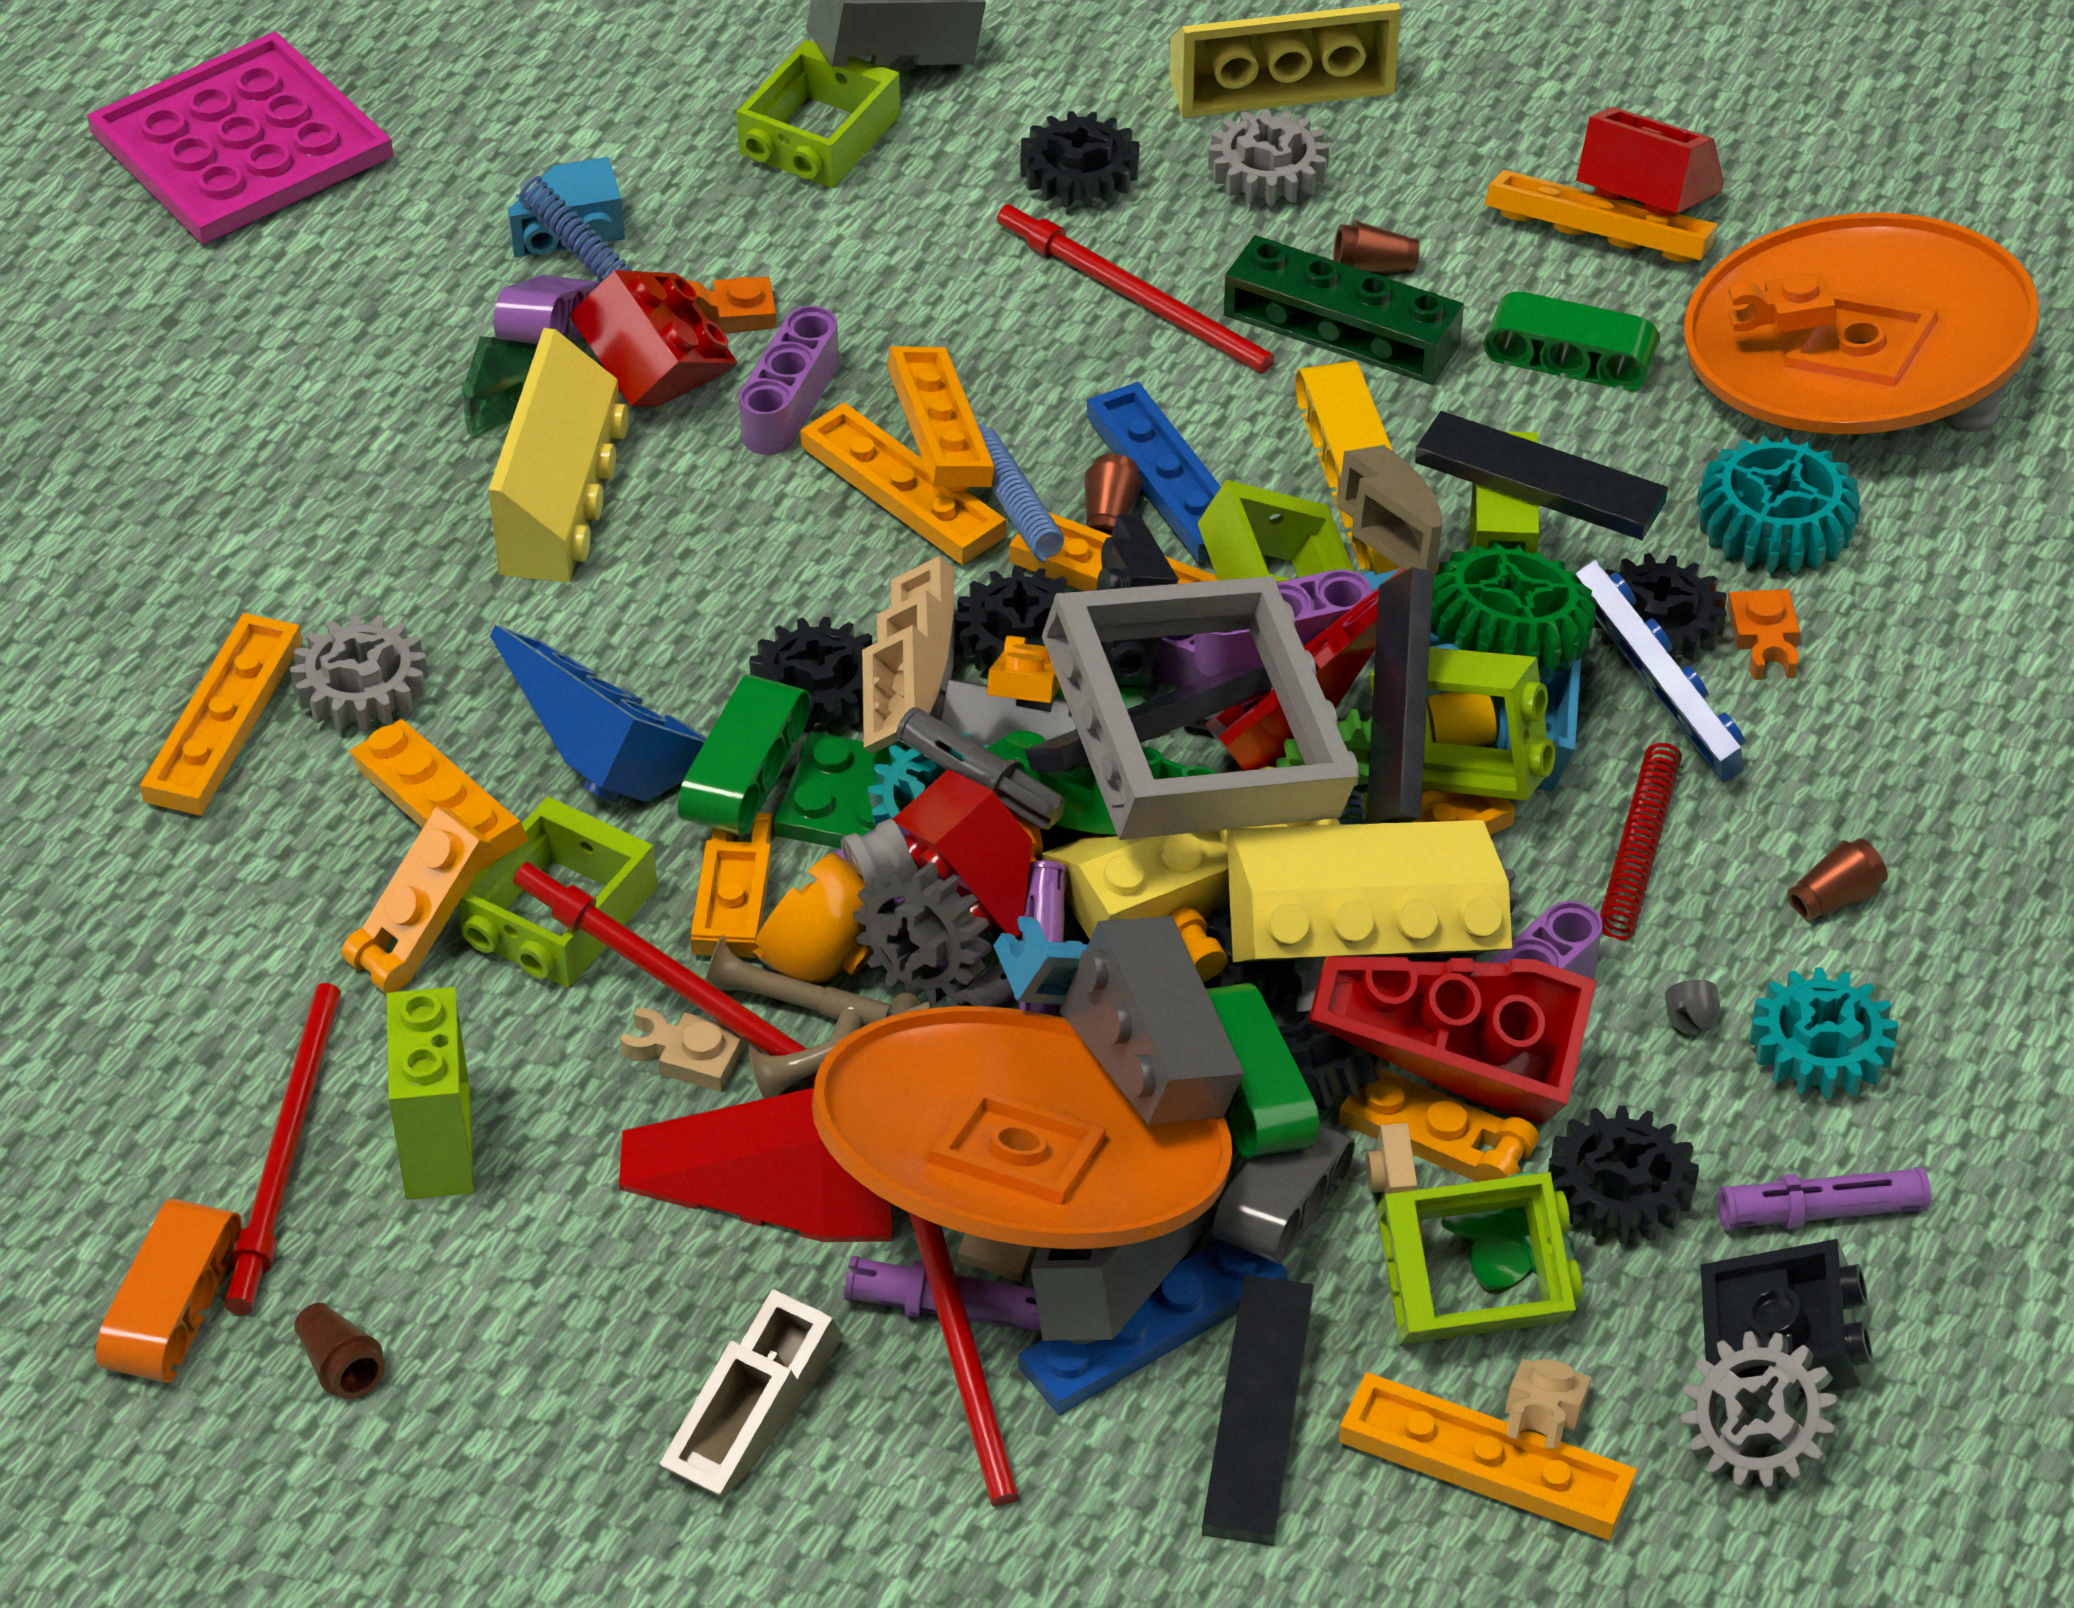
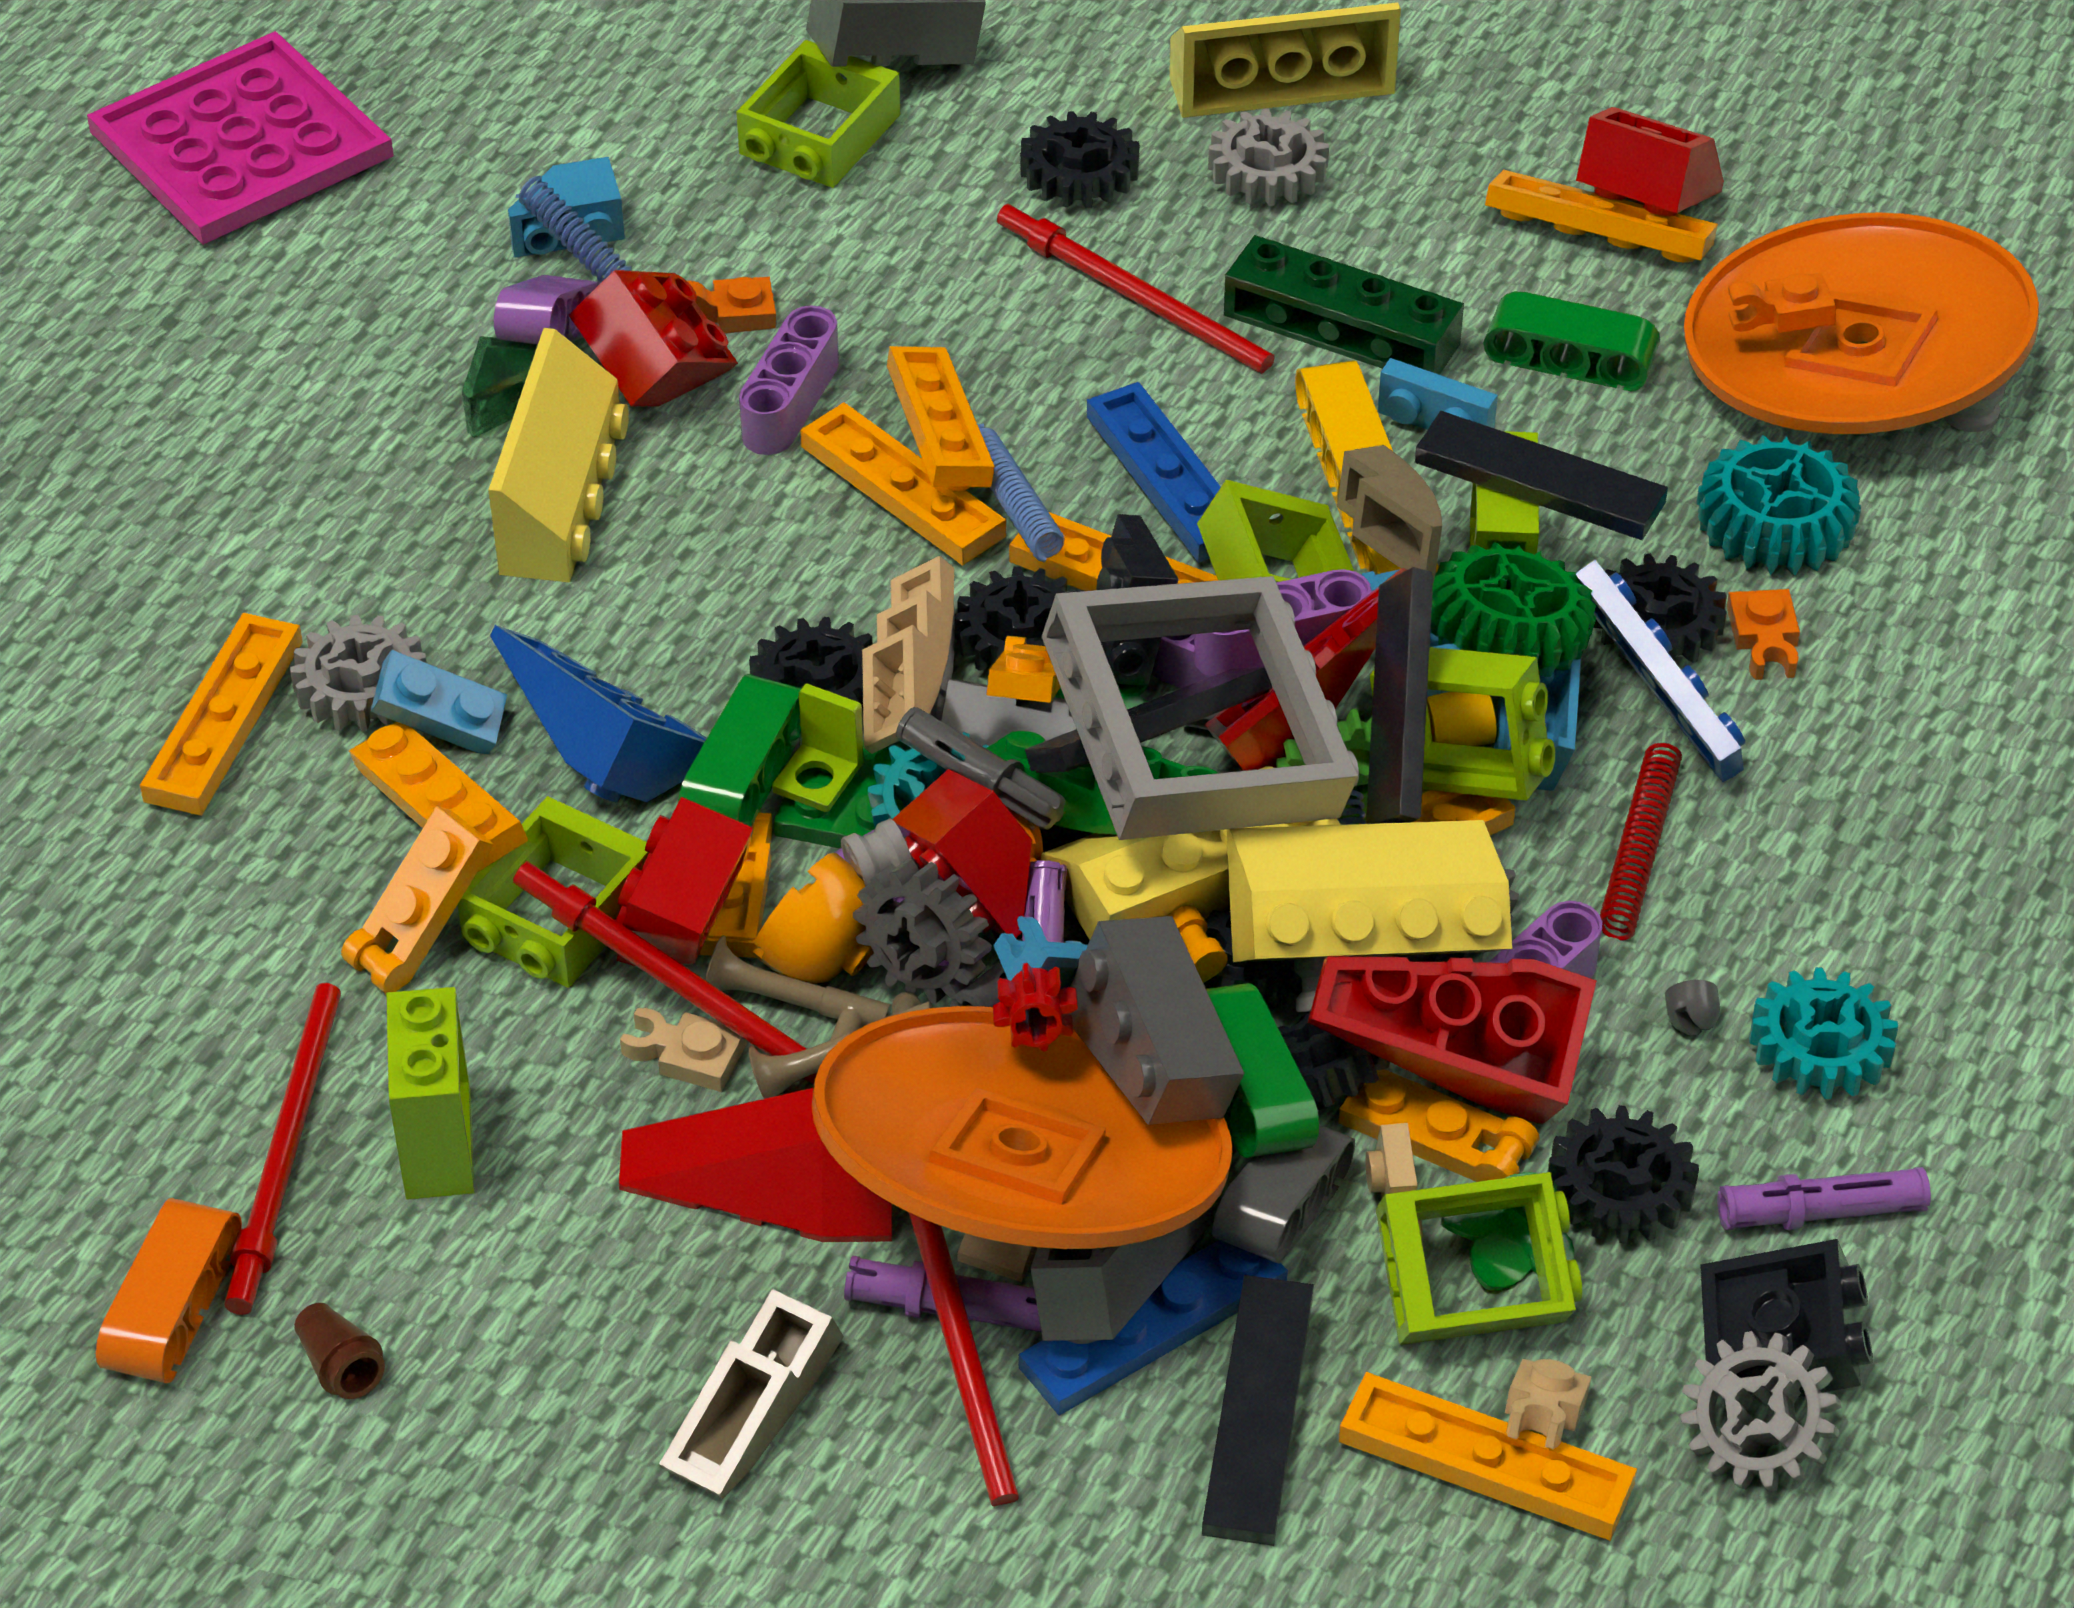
copper cone [1084,454,1143,536] -> none
copper cone [1333,220,1419,274] -> none
copper cone [1787,838,1888,923] -> none
none -> dark azure plate [370,650,507,754]
none -> red slope [616,797,754,966]
none -> lime bracket [772,684,864,812]
none -> red gear [993,963,1078,1052]
none -> dark azure plate [1378,358,1498,430]

